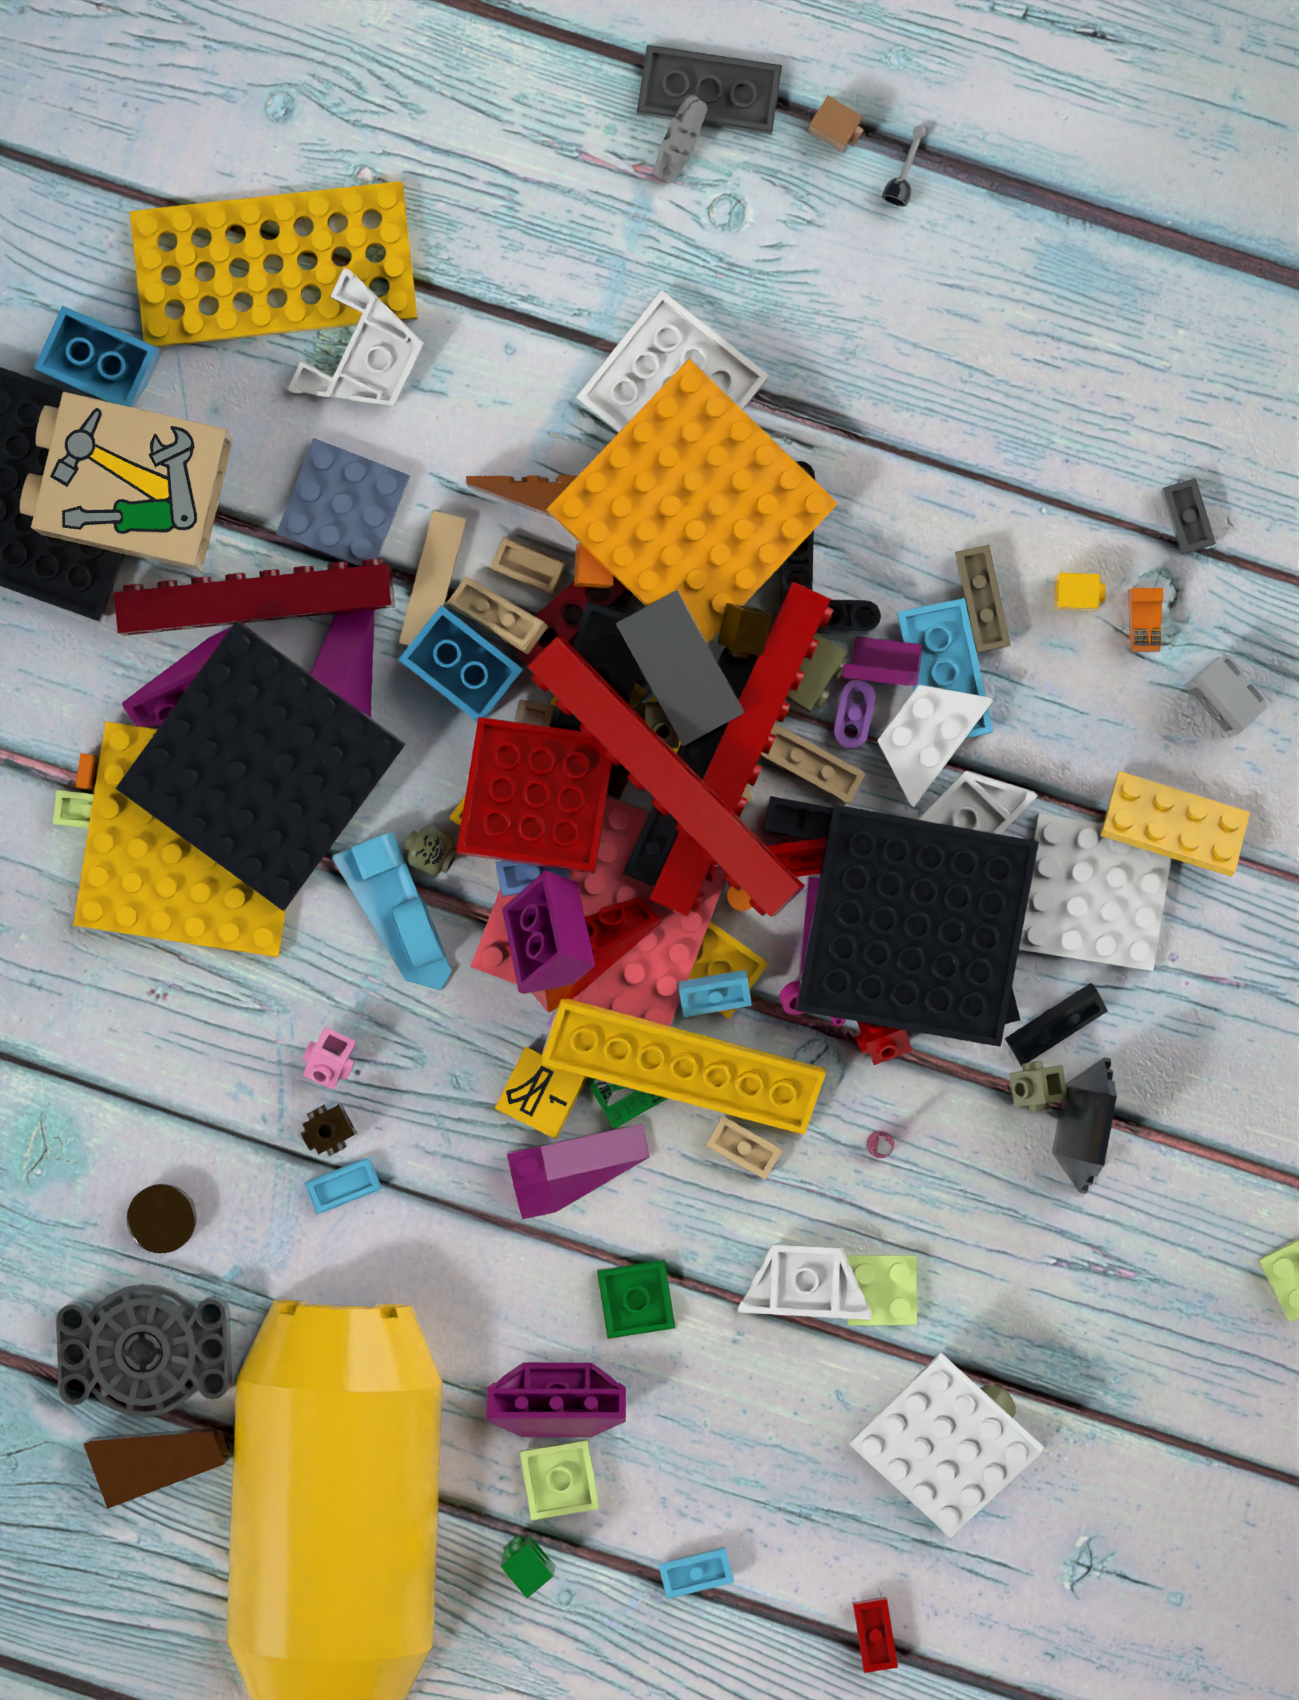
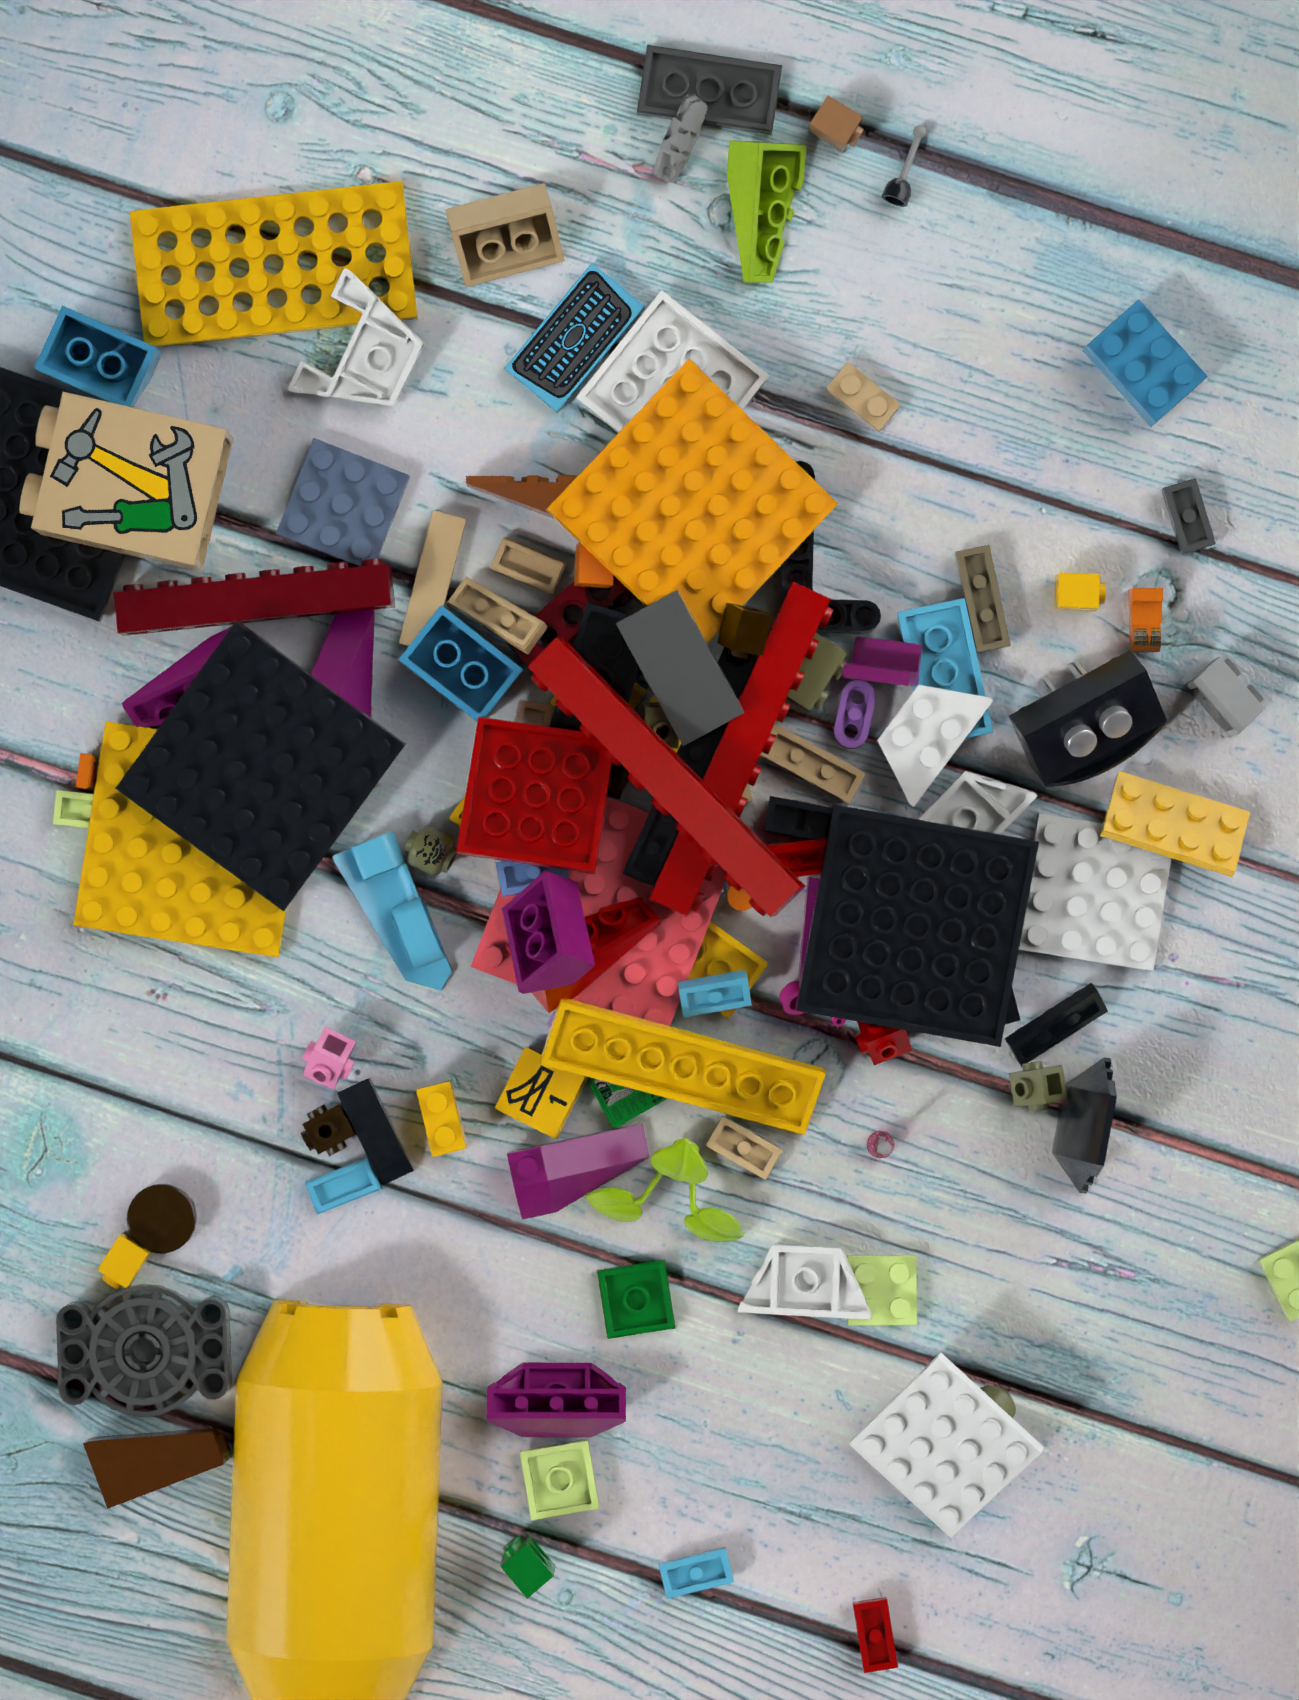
none -> yellow brick [97,1233,152,1289]
none -> black slope [337,1078,414,1185]
none -> yellow brick [416,1080,468,1157]
none -> tan slope [445,183,565,287]
none -> tile [504,263,645,413]
none -> lime plant [585,1137,745,1242]
none -> lime wedge [727,140,806,283]
none -> tan plate [826,362,901,433]
none -> black piece [1009,650,1167,787]
none -> dark azure brick [1083,299,1208,427]

